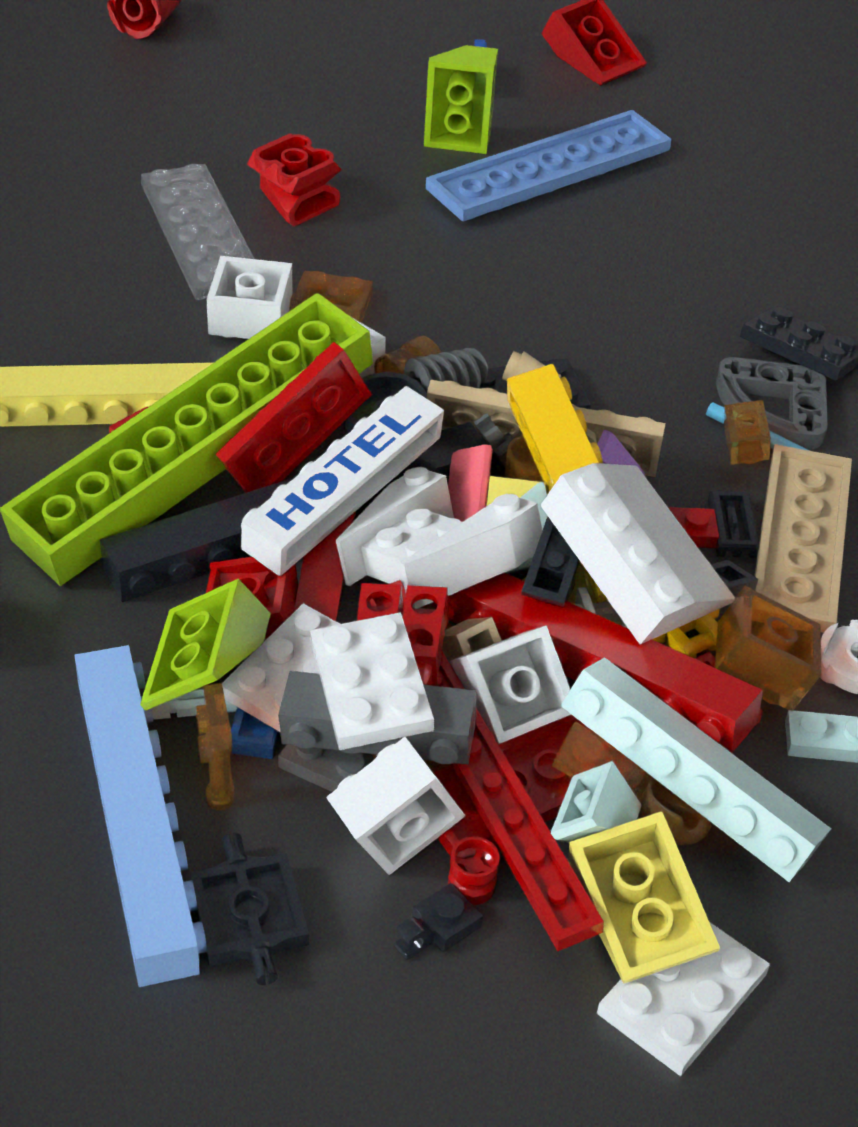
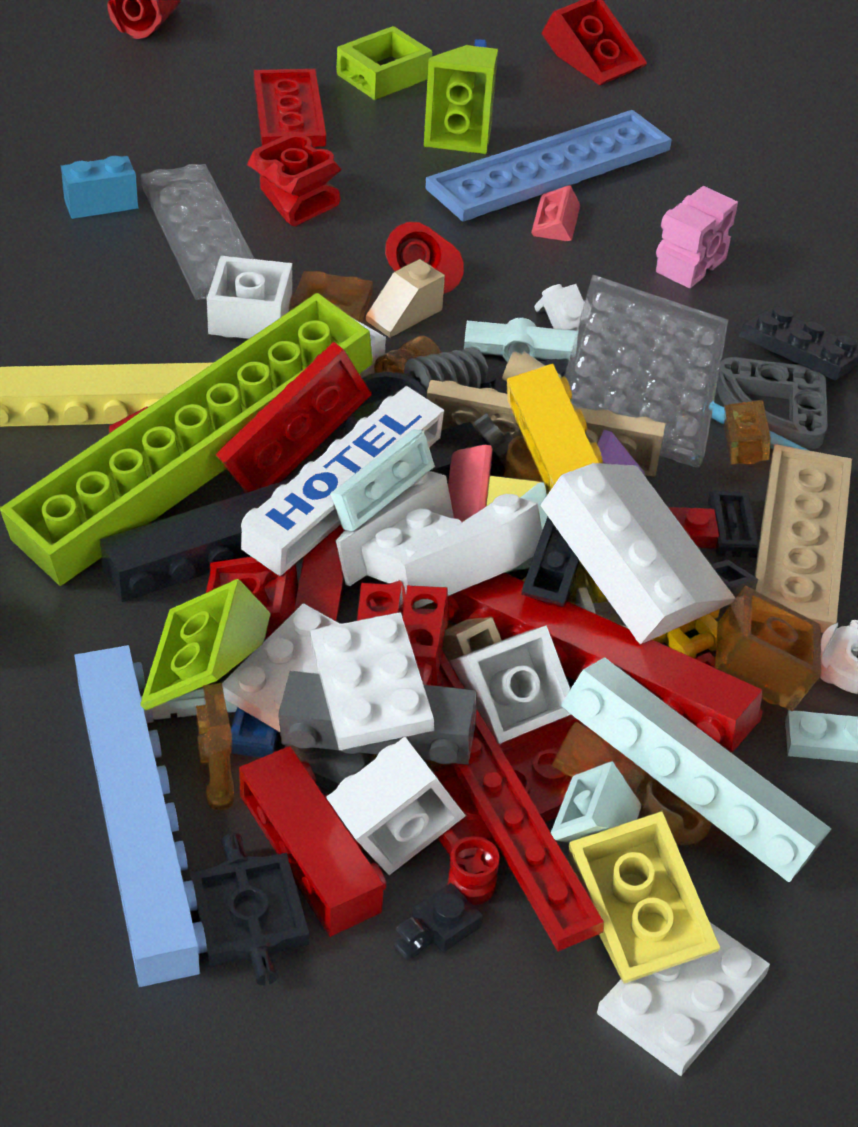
none -> dark azure brick [61,156,138,219]
none -> red brick [239,746,386,937]
none -> red plate [254,69,326,148]
none -> light aqua tile [331,429,435,531]
none -> lime window [337,26,432,100]
none -> tan slope [366,259,445,338]
none -> red piece [385,222,464,294]
none -> light aqua piece [464,318,576,363]
none -> coral slope [531,186,580,241]
none -> white bracket [534,284,593,331]
none -> clear plate [564,275,728,468]
none -> bright pink brick [656,186,738,288]

